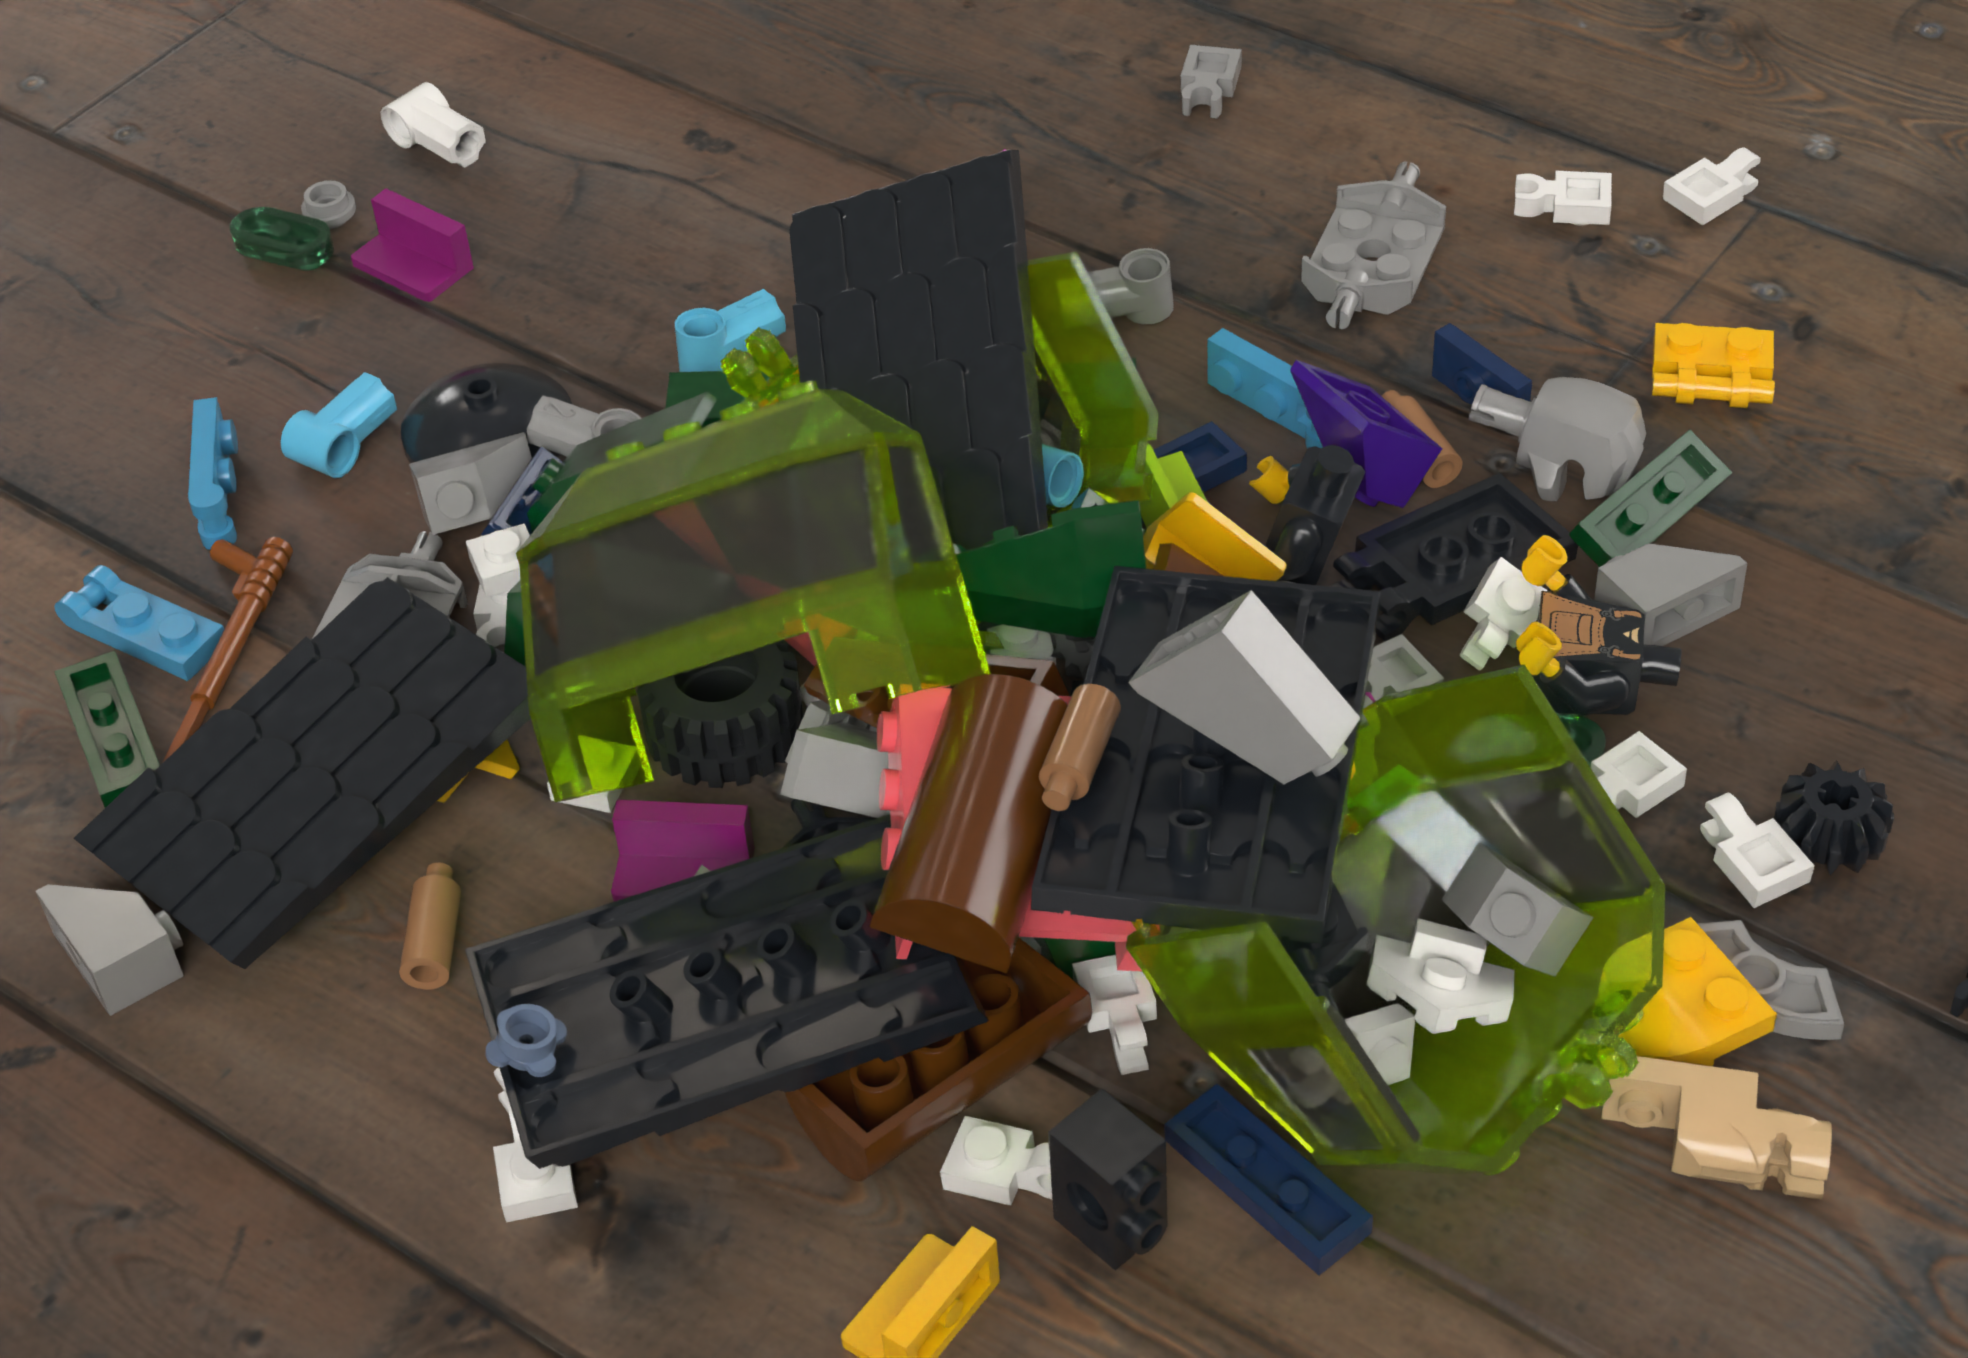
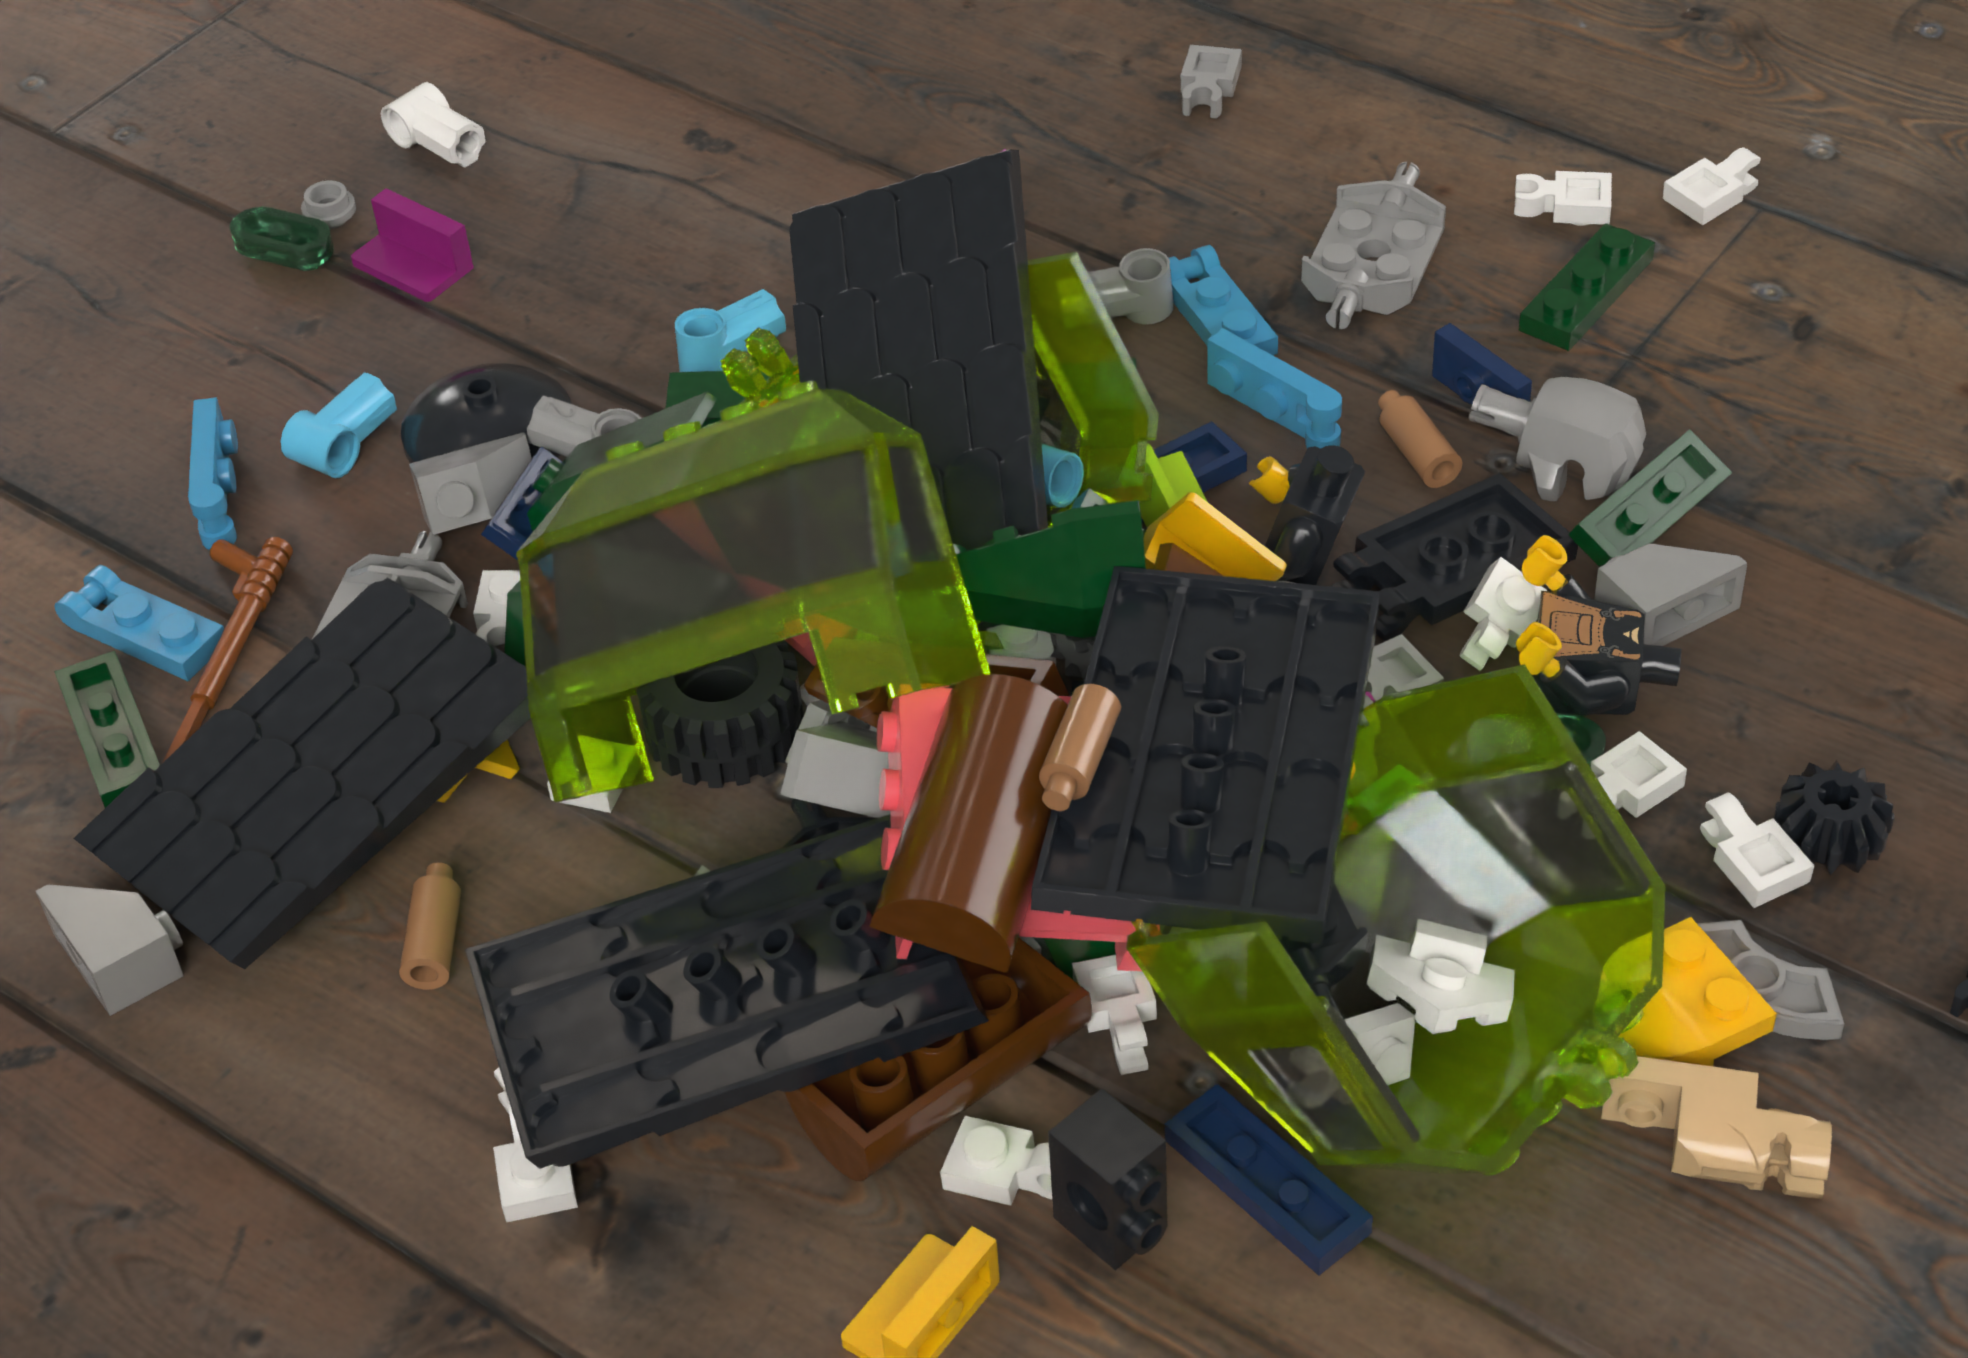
white plate [466,524,538,597] -> none
sand blue plate [485,1004,567,1077] -> none
magenta panel [611,800,755,902] -> none
light grey slope [1128,590,1360,784] -> none
dark purple slope [1290,360,1443,508] -> none
light grey slope [1442,842,1593,977] -> none
yellow plate [1652,323,1775,408] -> none
none -> dark azure plate [1168,245,1278,356]
none -> dark green plate [1519,223,1655,351]

